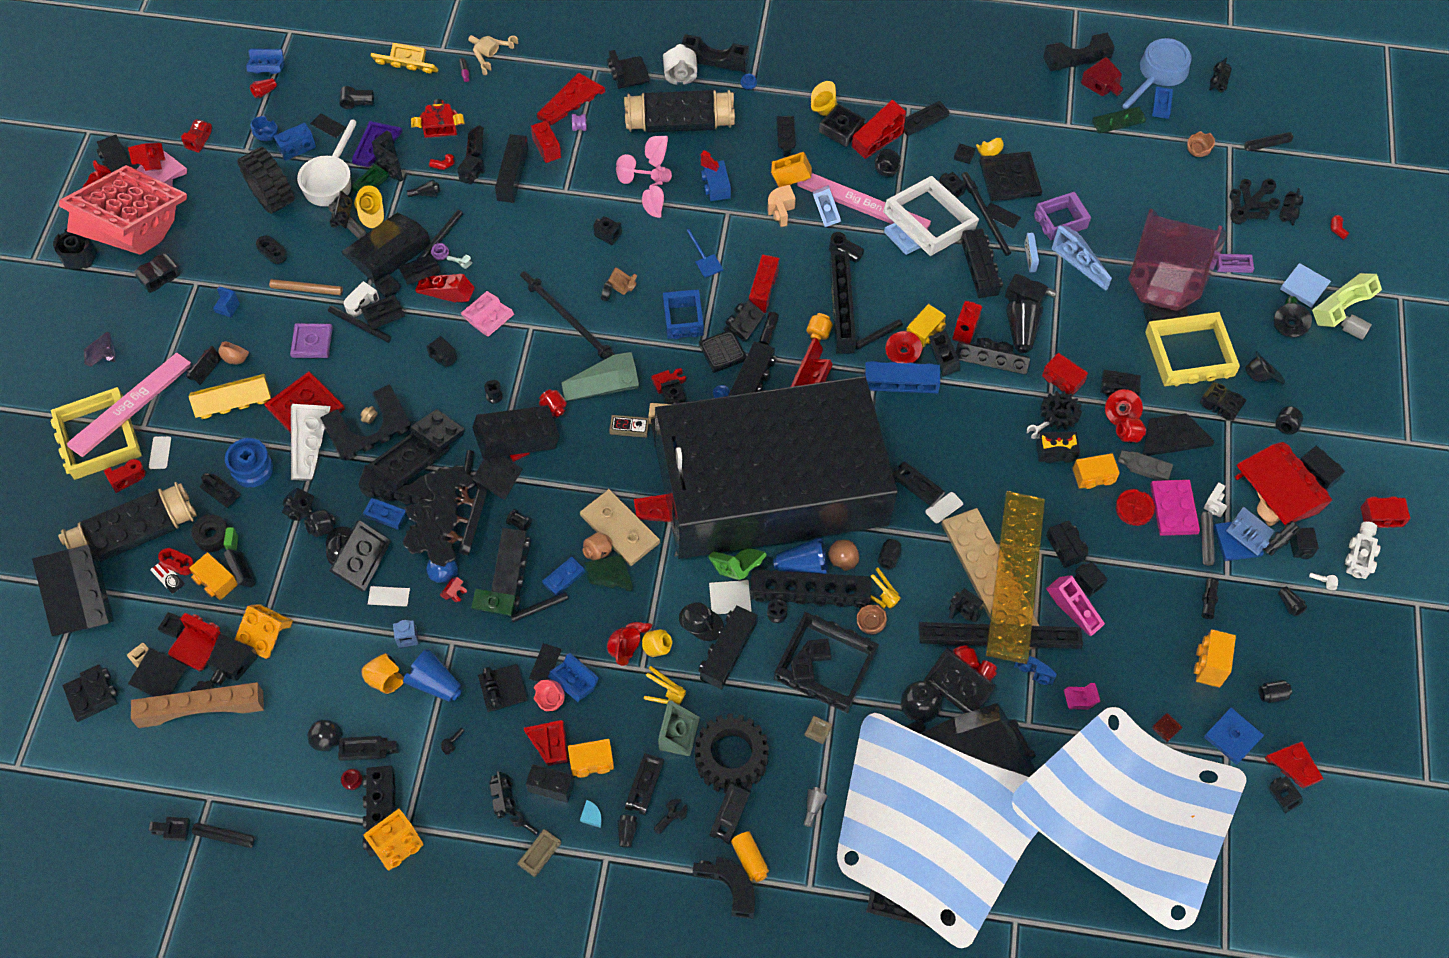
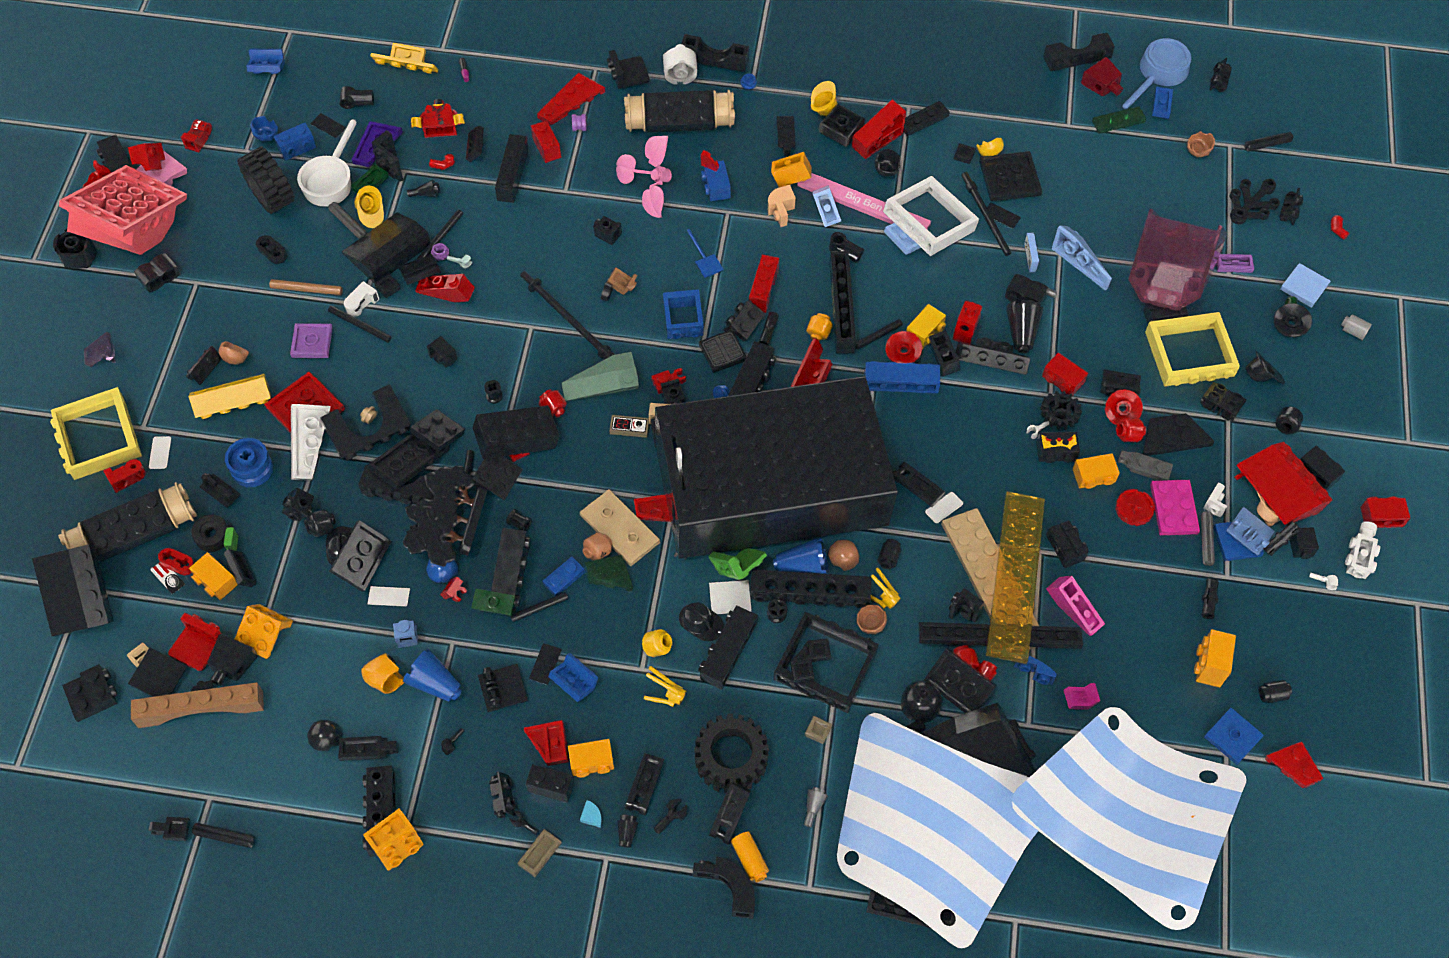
bright pink tile [67,353,191,457] -> none
black tile [158,612,184,639] -> none
blue panel [213,286,240,318] -> none
red cone [250,78,277,98] -> none
black hinge [329,191,353,229] -> none
dark red plate [341,769,363,790] -> none
black plate [360,295,405,330] -> none
blue plate [363,498,407,530] -> none
black brick [457,154,485,184] -> none
bright pink slope [461,291,514,337] -> none
tan piece [468,35,518,75] -> none
coral hair [534,680,565,711] -> none
red hair [607,622,652,666] -> none
sand green slope [658,701,700,756] -> none
black brick [939,172,967,198] -> none
black brick [961,228,1003,298] -> none
medium lavender window [1034,192,1091,241] -> none
black brick [1074,561,1108,597] -> none
clear red tile [1152,713,1183,743] -> none
black brick [1269,776,1303,814] -> none
black cone [1278,586,1307,616] -> none
yellowish green arch [1312,273,1382,327] -> none

